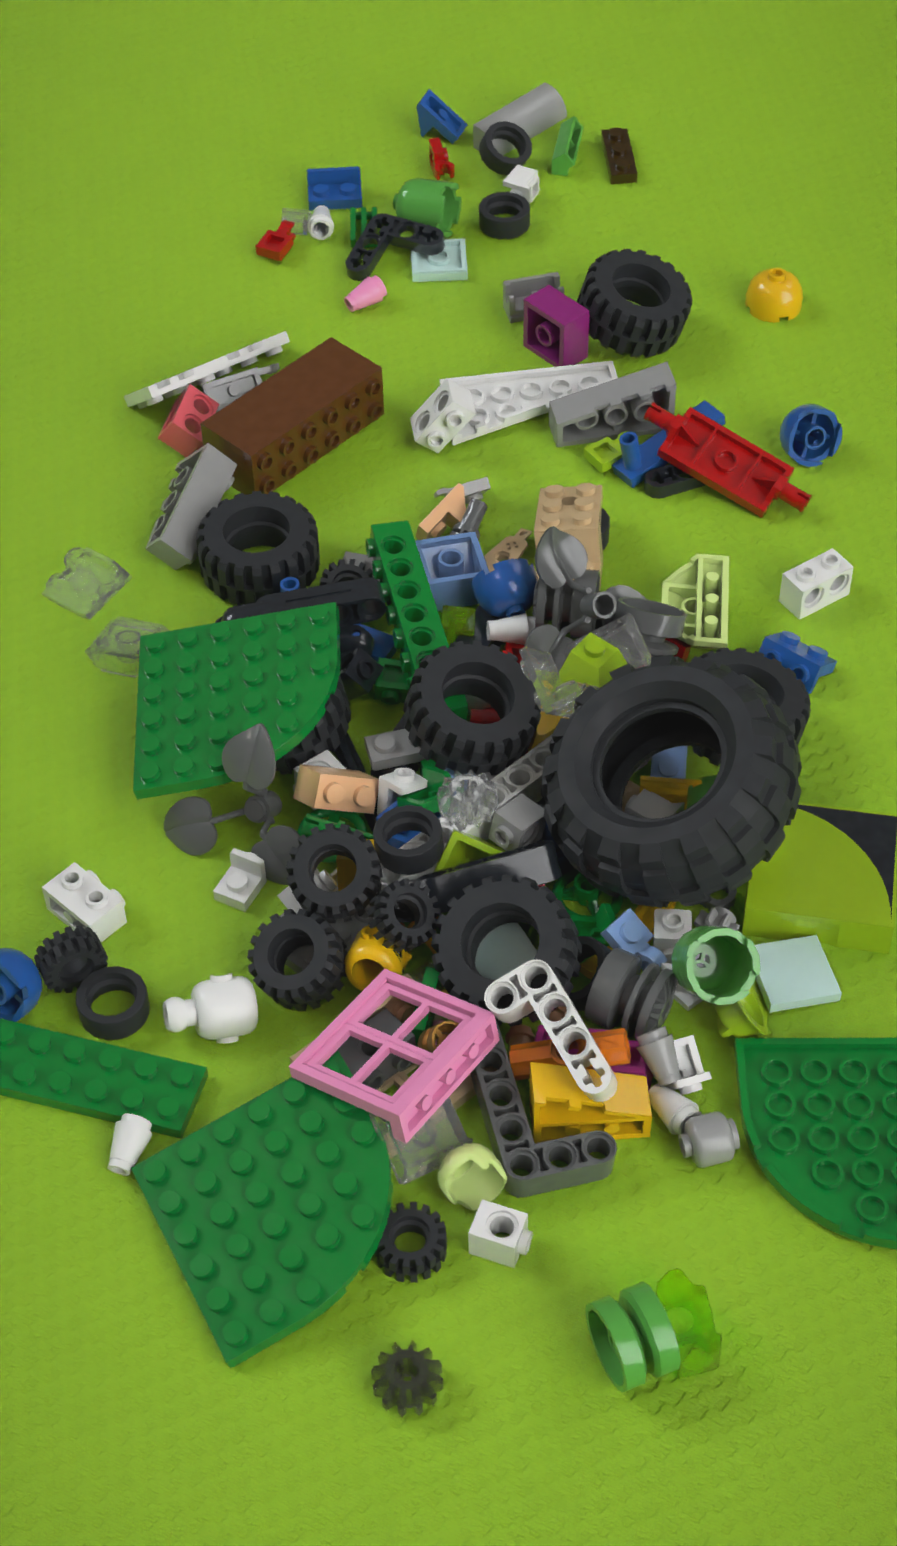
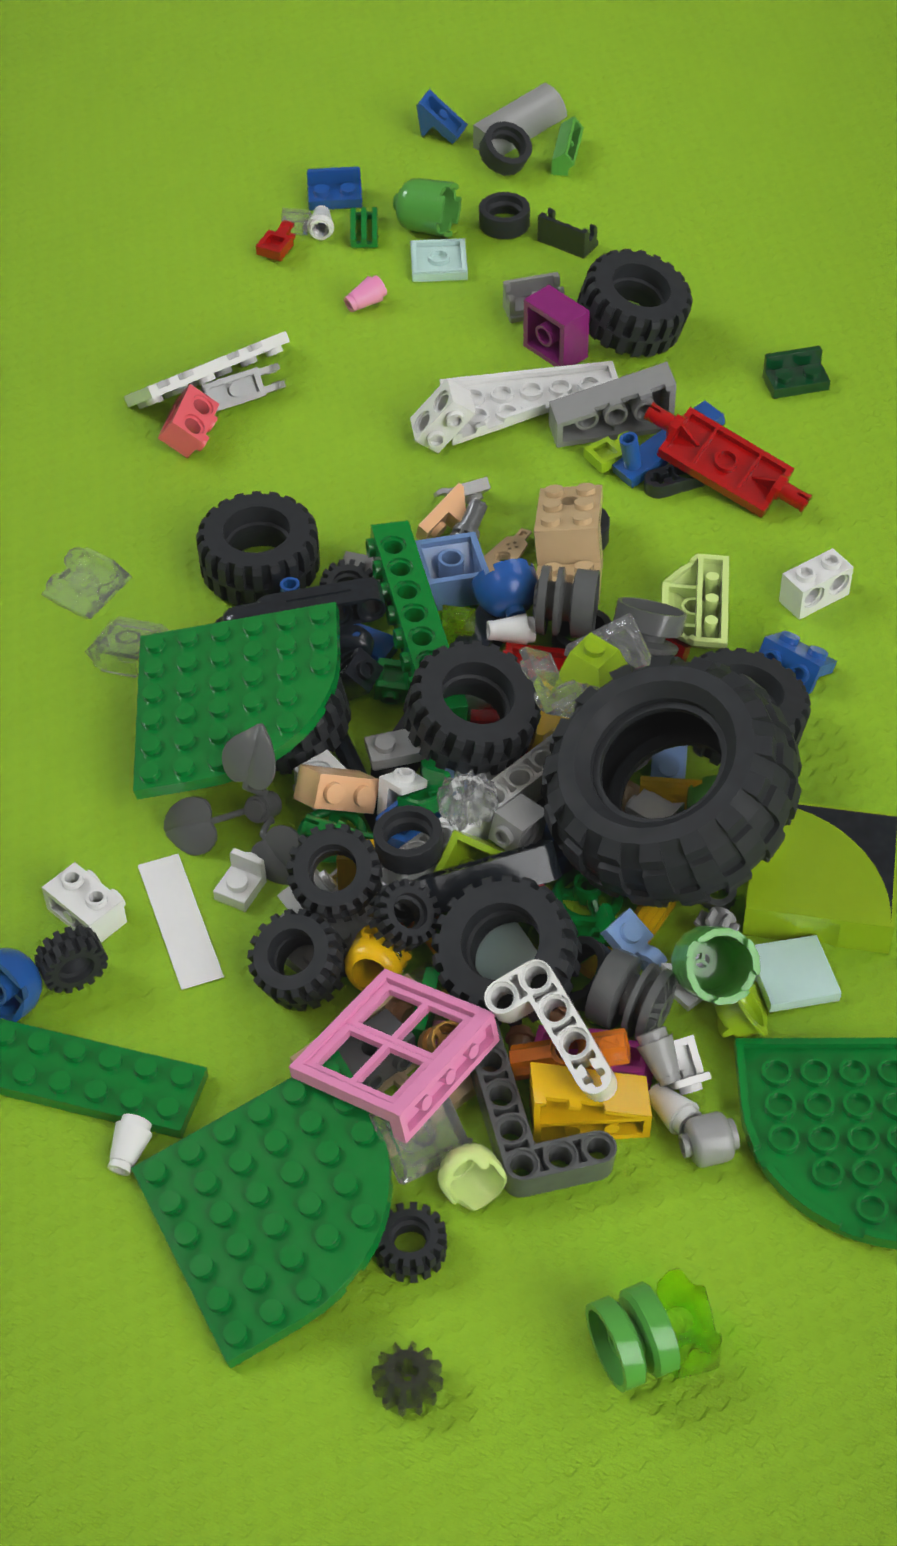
black tyre [76,966,149,1040] -> none
light grey wedge [145,443,237,570] -> none
white piece [163,973,258,1044] -> none
reddish brown brick [200,337,384,495] -> none
black beam [345,213,445,281] -> none
red plate [429,137,455,180] -> none
white brick [468,1199,533,1268] -> none
white window [503,164,540,204] -> none
dark grey plant [525,526,646,683] -> none
dark brown plate [601,128,637,184] -> none
white bracket [653,909,692,963] -> none
yellow cylinder [745,268,803,323] -> none
blue cylinder [779,404,843,467] -> none
none -> white sticker [138,854,224,990]
none -> hinge [537,208,598,259]
none -> dark green bracket [762,346,830,399]

